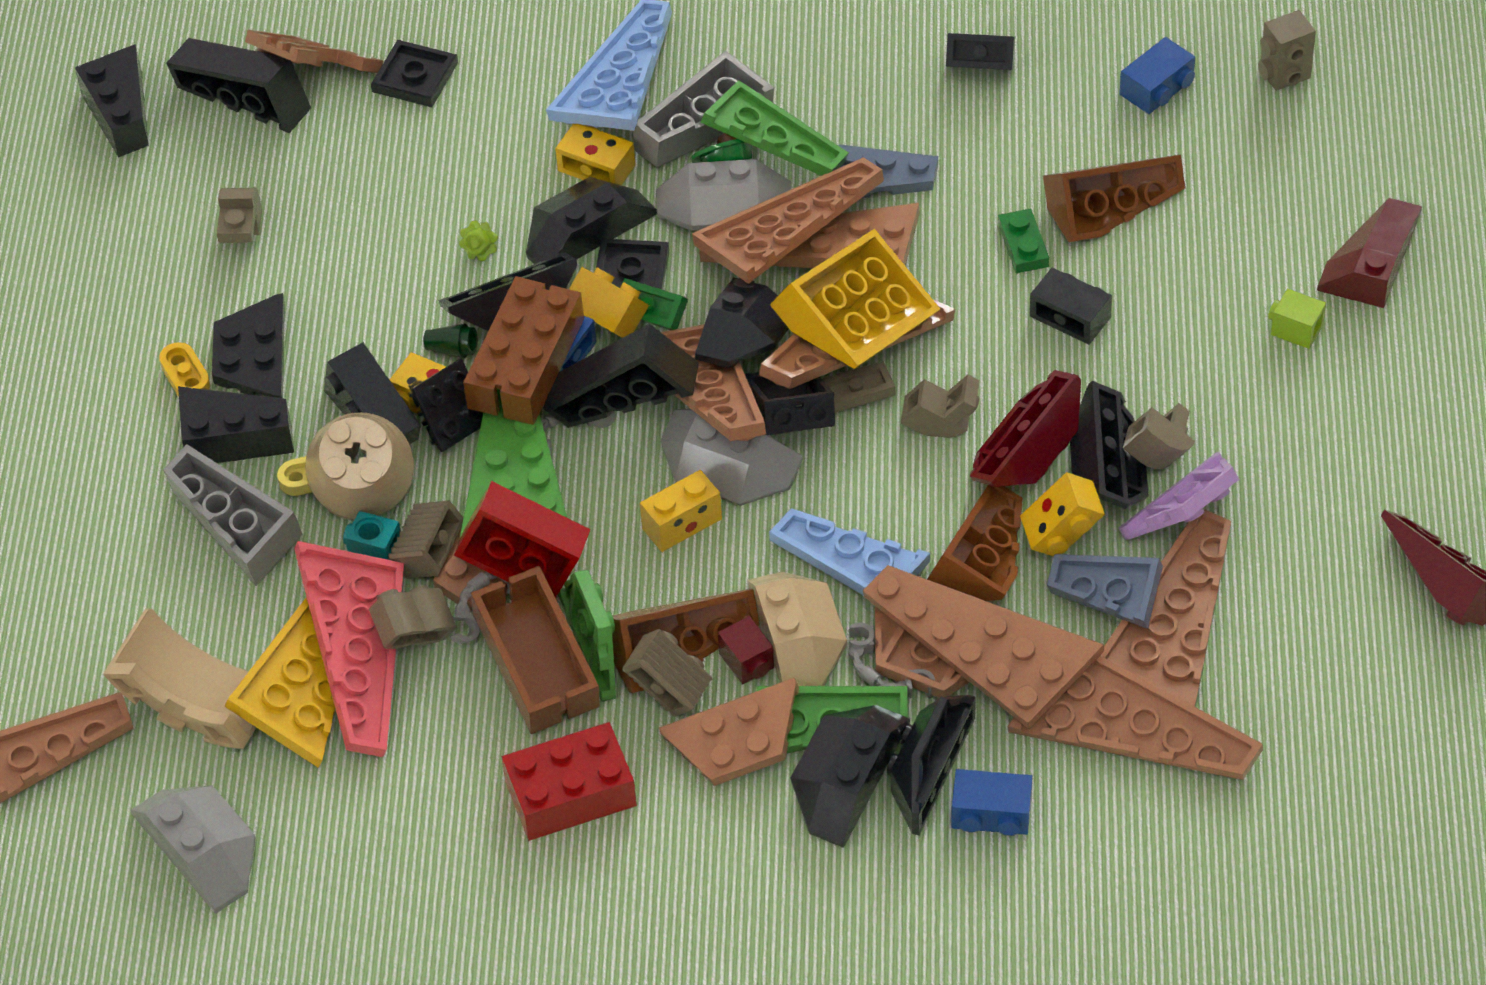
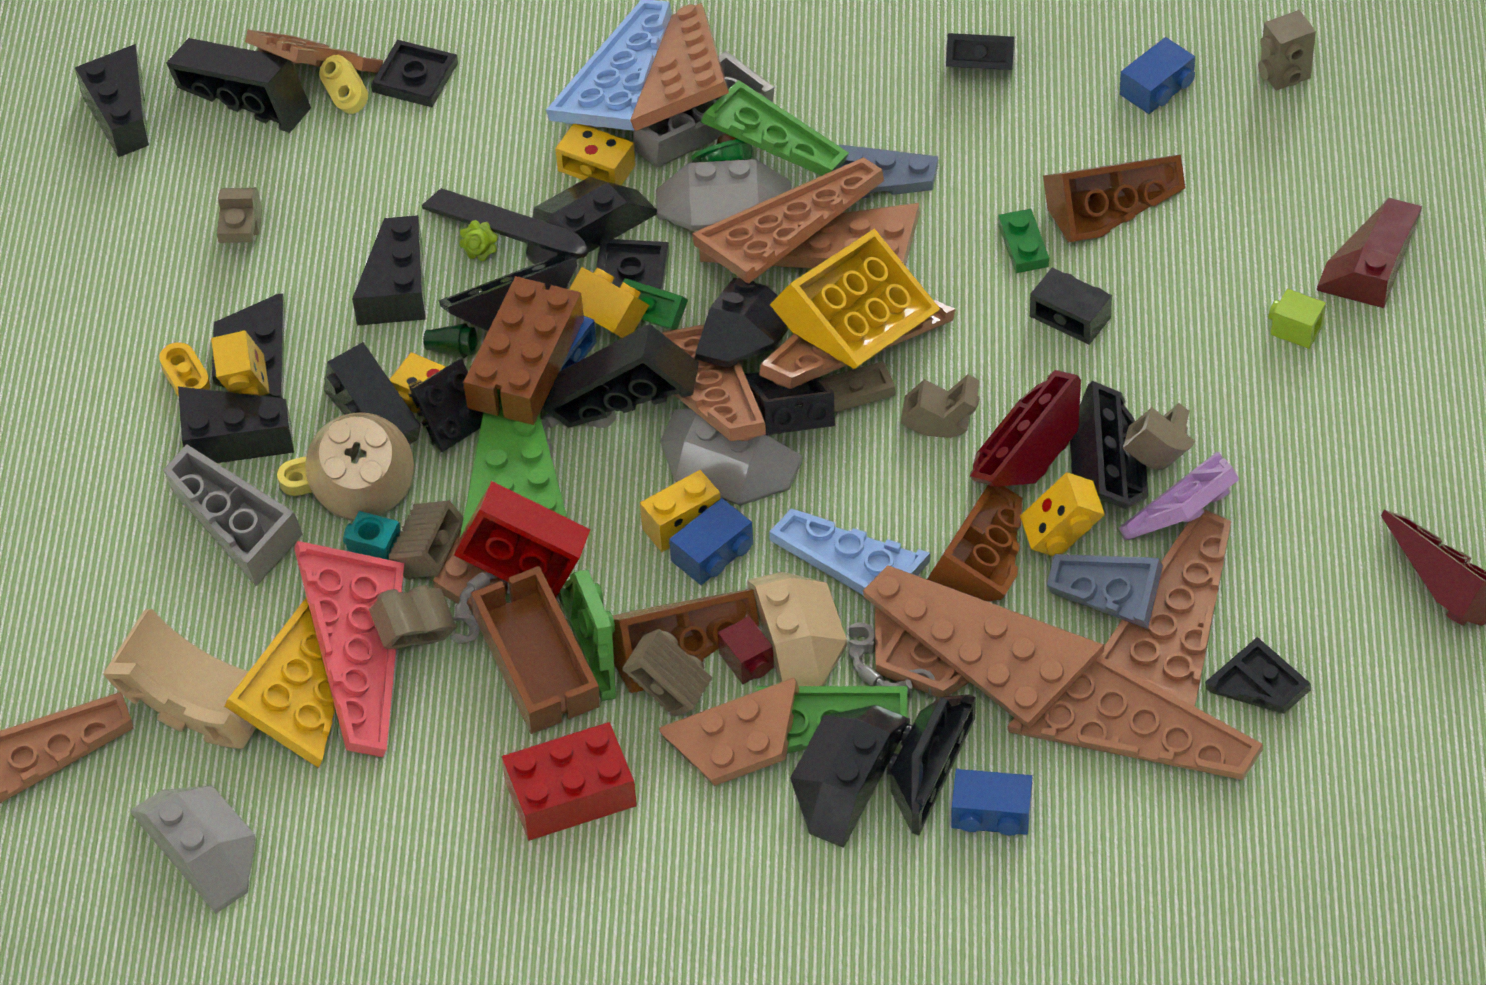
none -> yellow brick [211,330,270,396]
none -> light yellow plate [319,55,368,114]
none -> black wedge [352,215,426,326]
none -> black piece [422,188,588,258]
none -> nougat wing [630,3,729,131]
none -> blue brick [669,498,753,585]
none -> black wing [1205,637,1311,714]

